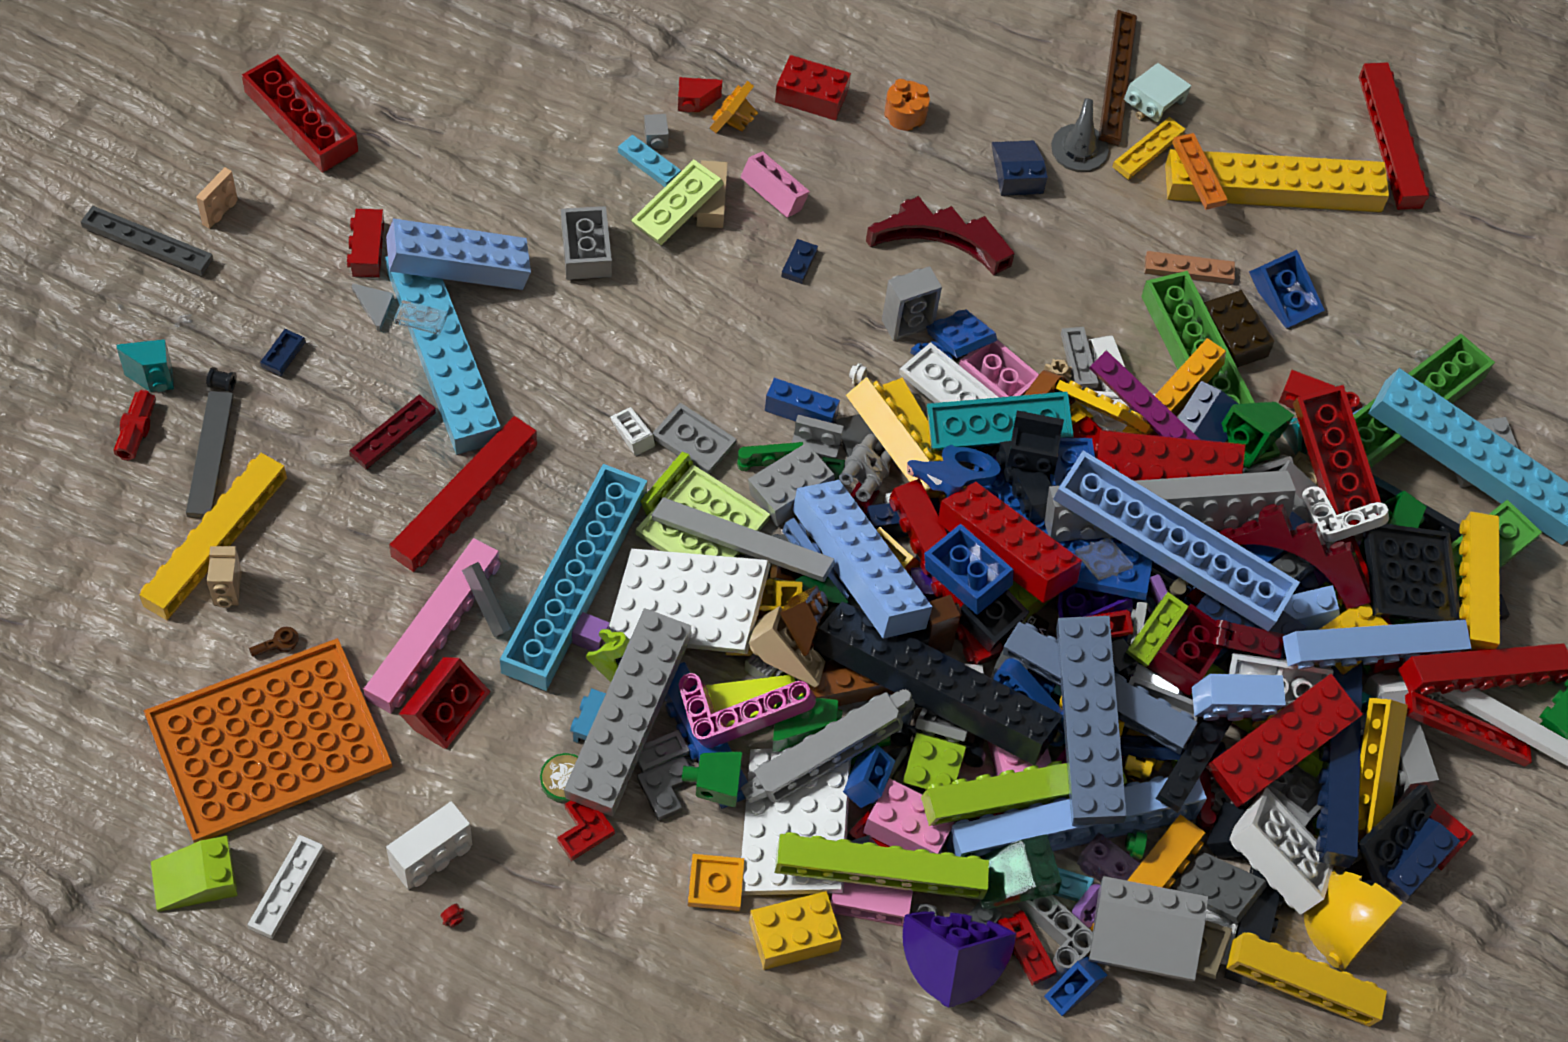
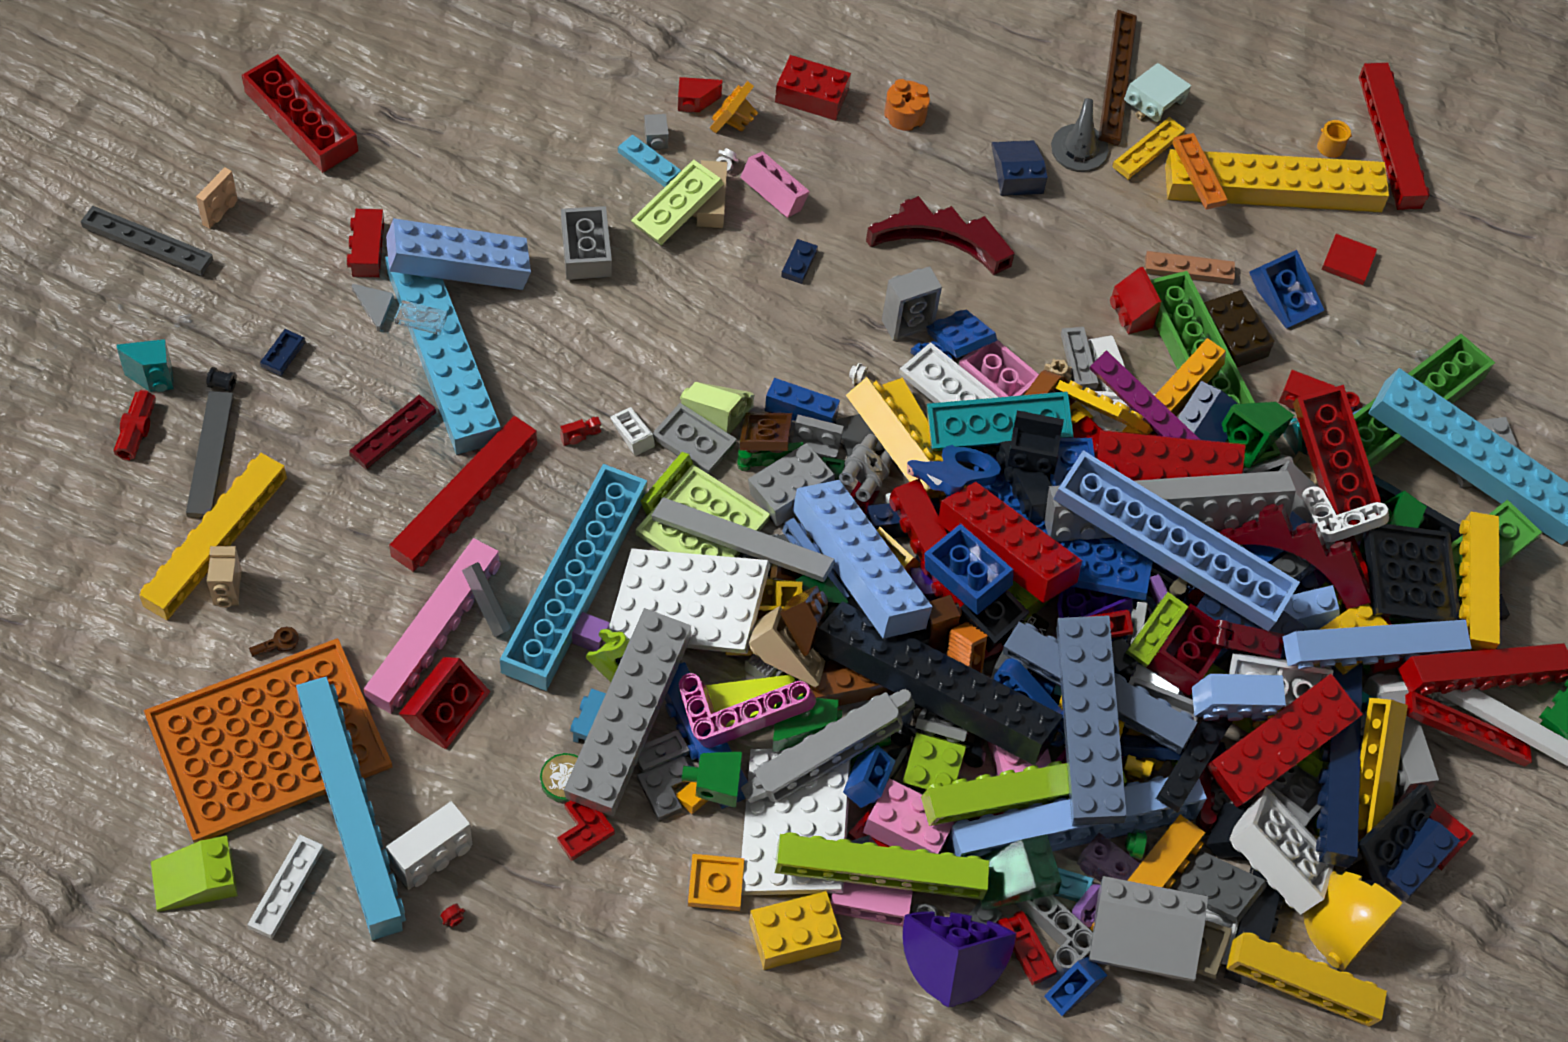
clear piece [1075,538,1133,580] -> none
none -> medium azure brick [296,676,406,941]
none -> red plate [560,417,601,446]
none -> light orange slope [676,782,709,814]
none -> yellowish green slope [680,382,755,434]
none -> white plate [716,148,739,173]
none -> reddish brown plate [740,413,792,453]
none -> orange brick [947,622,987,673]
none -> red slope [1110,267,1161,335]
none -> light orange piece [1317,120,1352,158]
none -> red tile [1321,234,1377,285]

